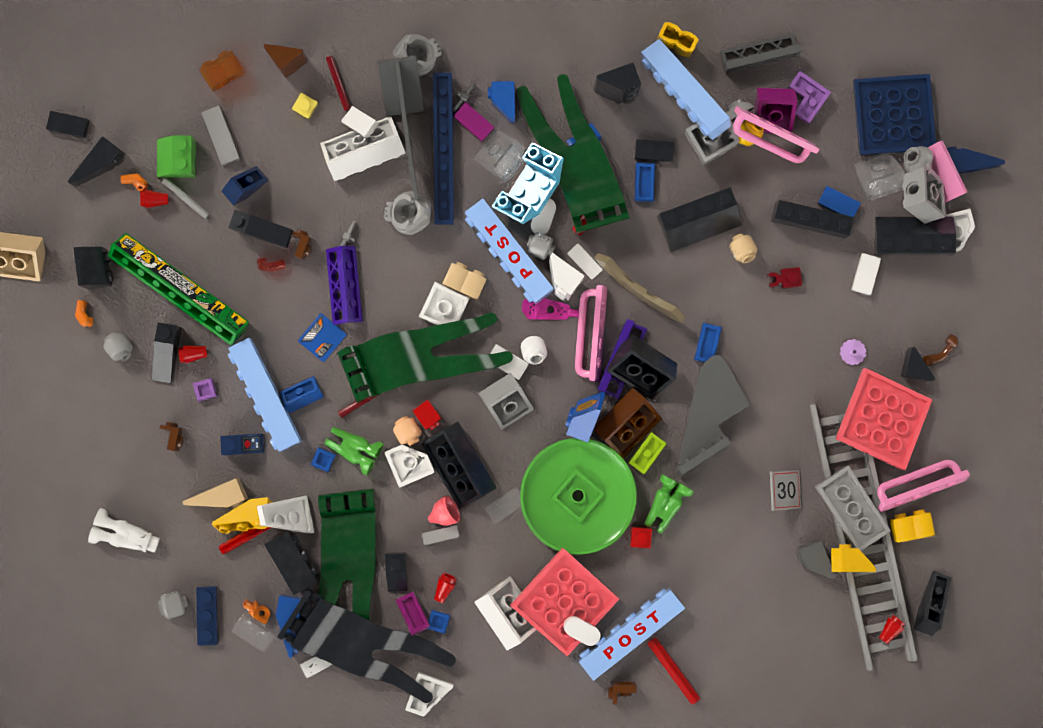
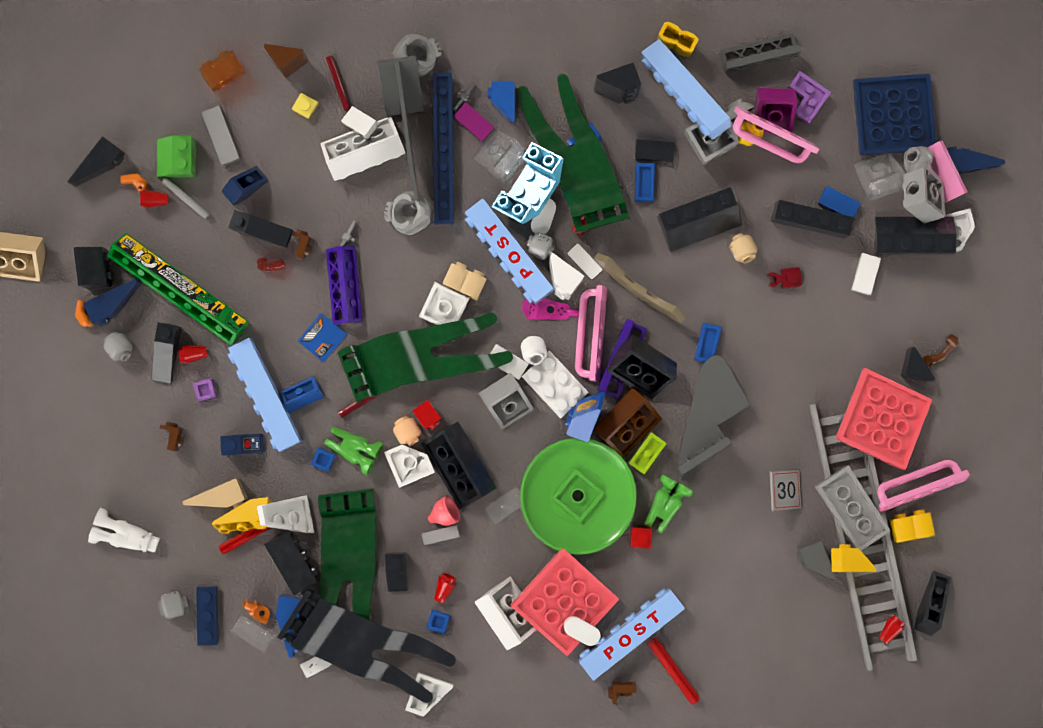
black tile [46,111,89,138] -> none
magenta tile [395,592,430,635] -> none
lavender piece [840,339,866,365] -> none
none -> dark blue slope [83,278,142,327]
none -> white plate [521,350,589,419]

